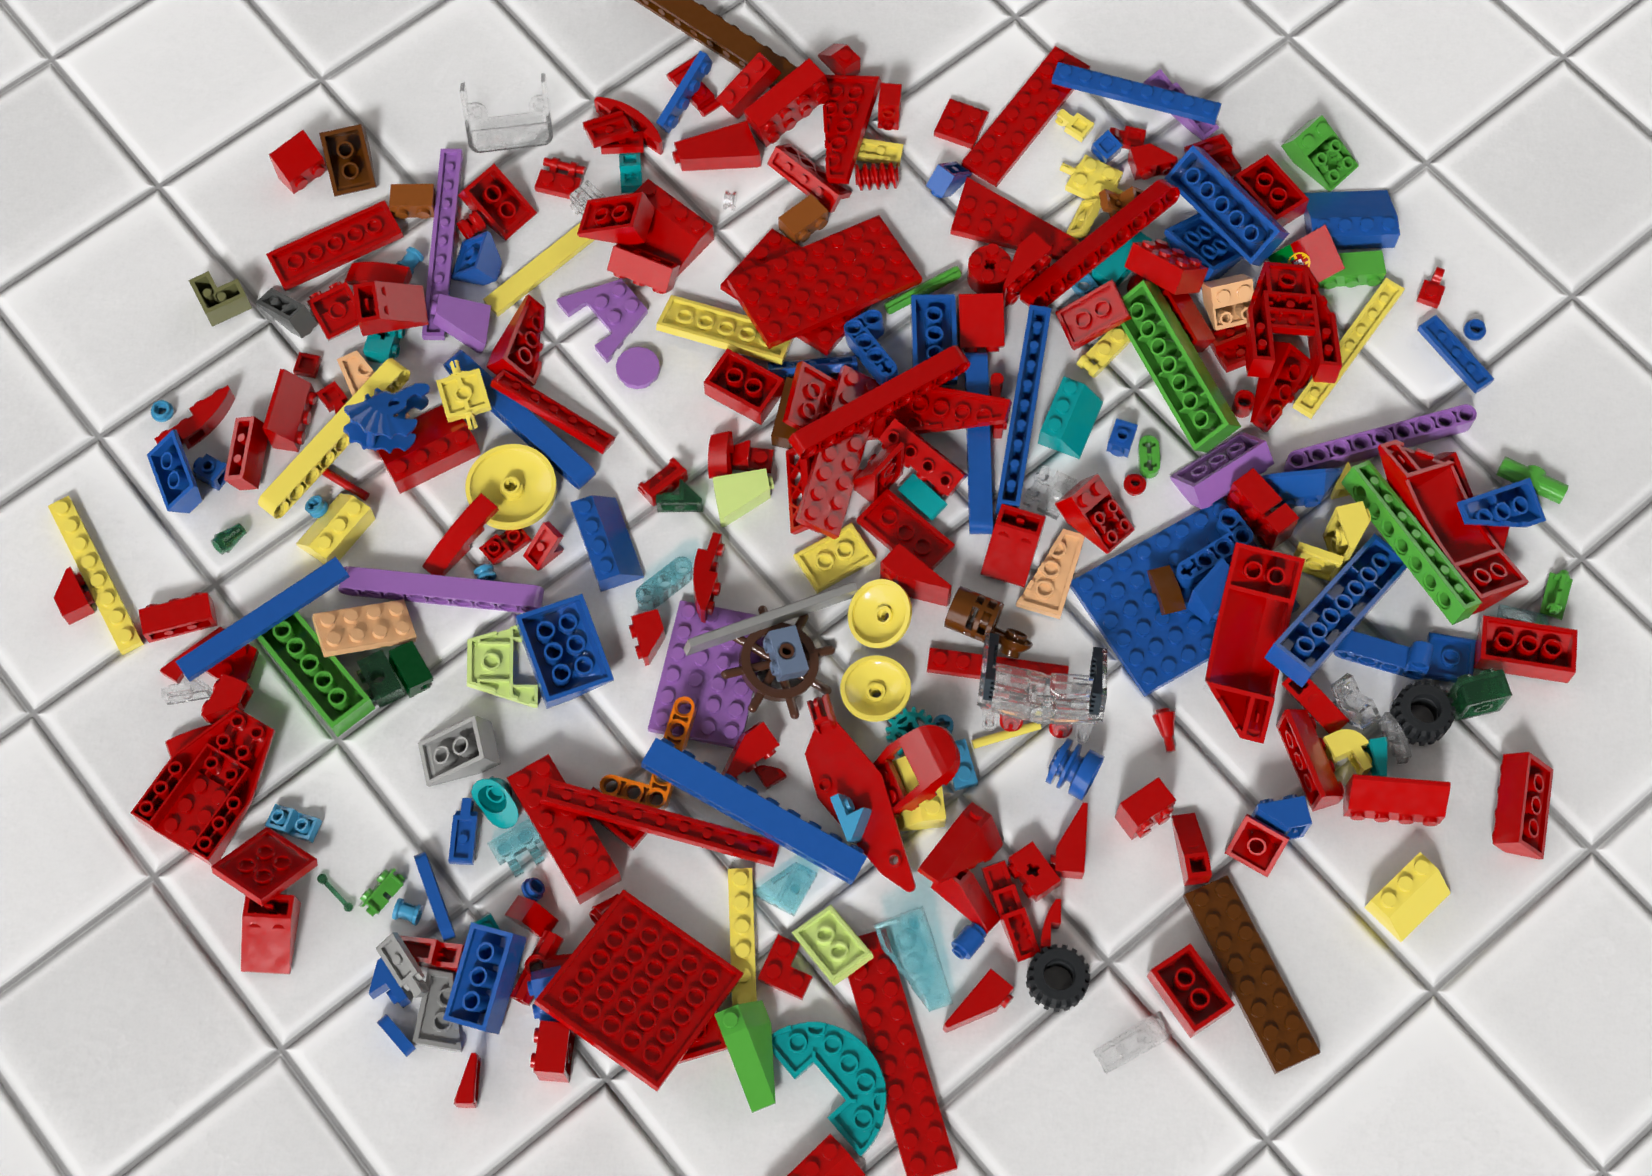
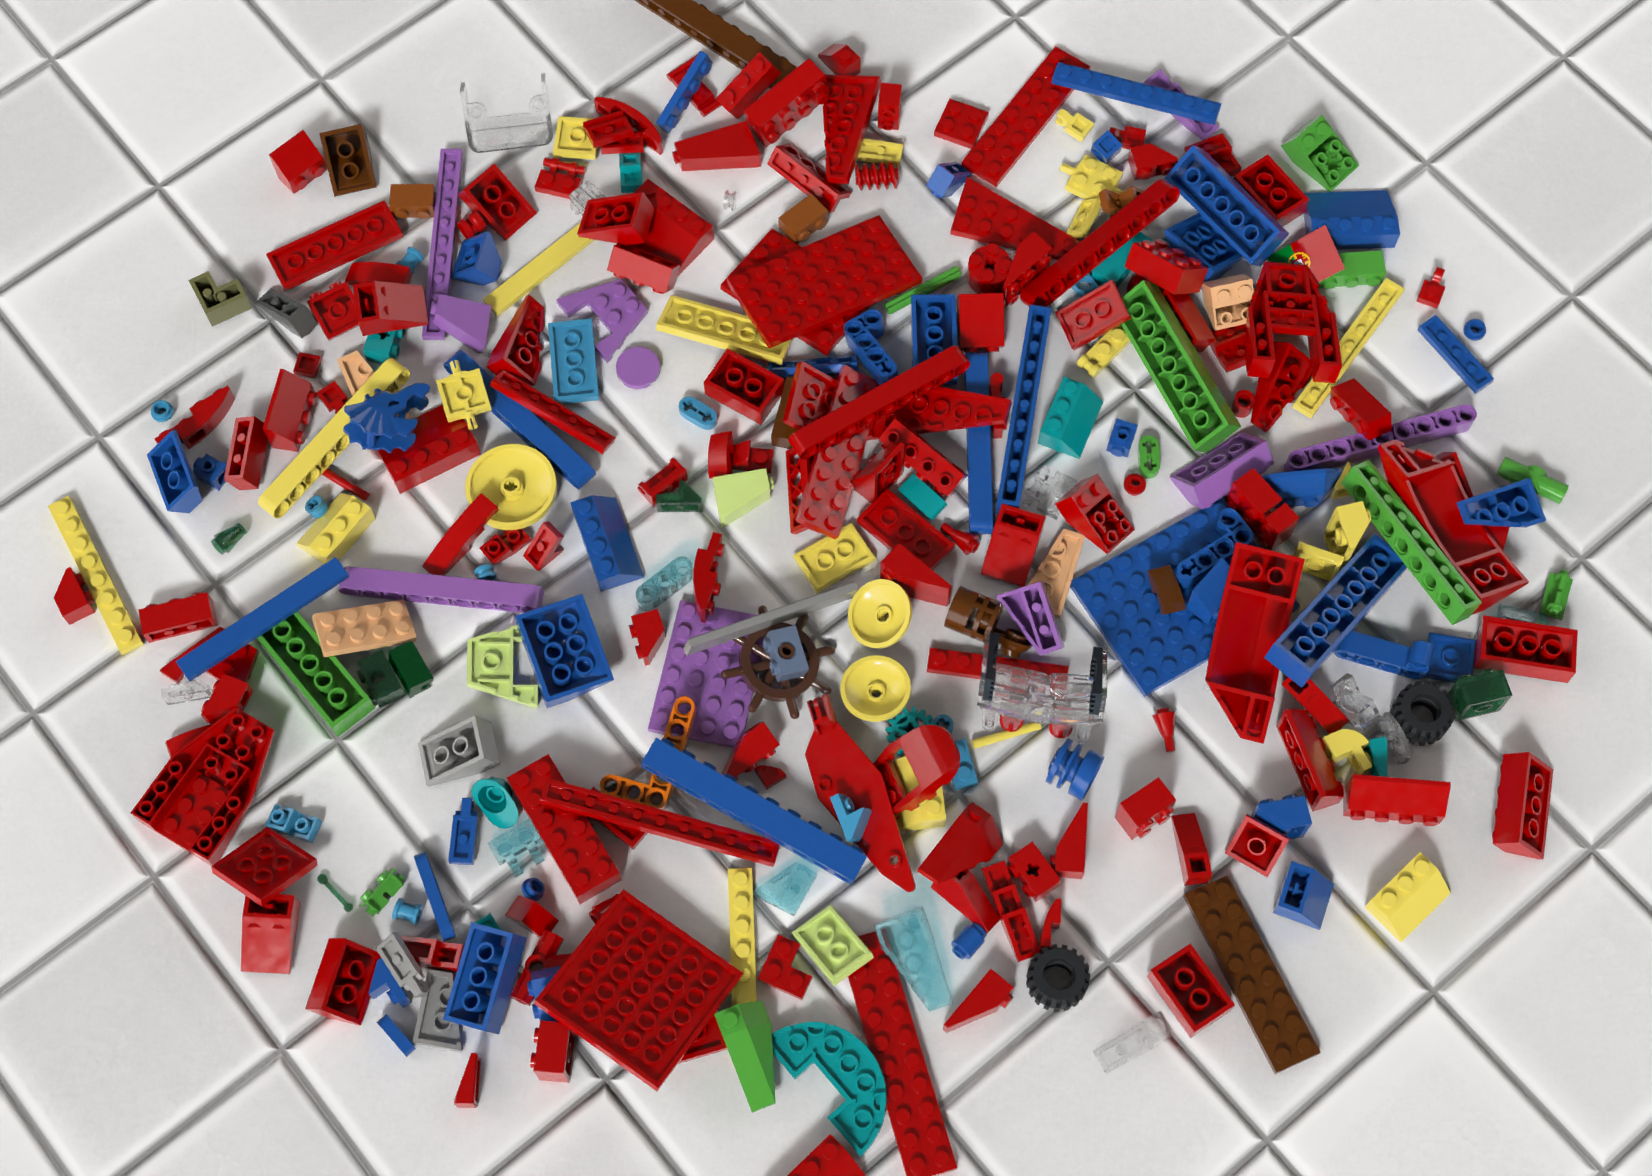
none -> red slope [305,938,381,1026]
none -> dark azure plate [548,318,599,404]
none -> light yellow plate [553,116,598,160]
none -> dark azure beam [679,397,717,430]
none -> red cone [940,523,980,555]
none -> medium lavender wedge [996,580,1065,656]
none -> blue slope [1273,861,1334,930]
none -> red brick [1330,378,1392,441]

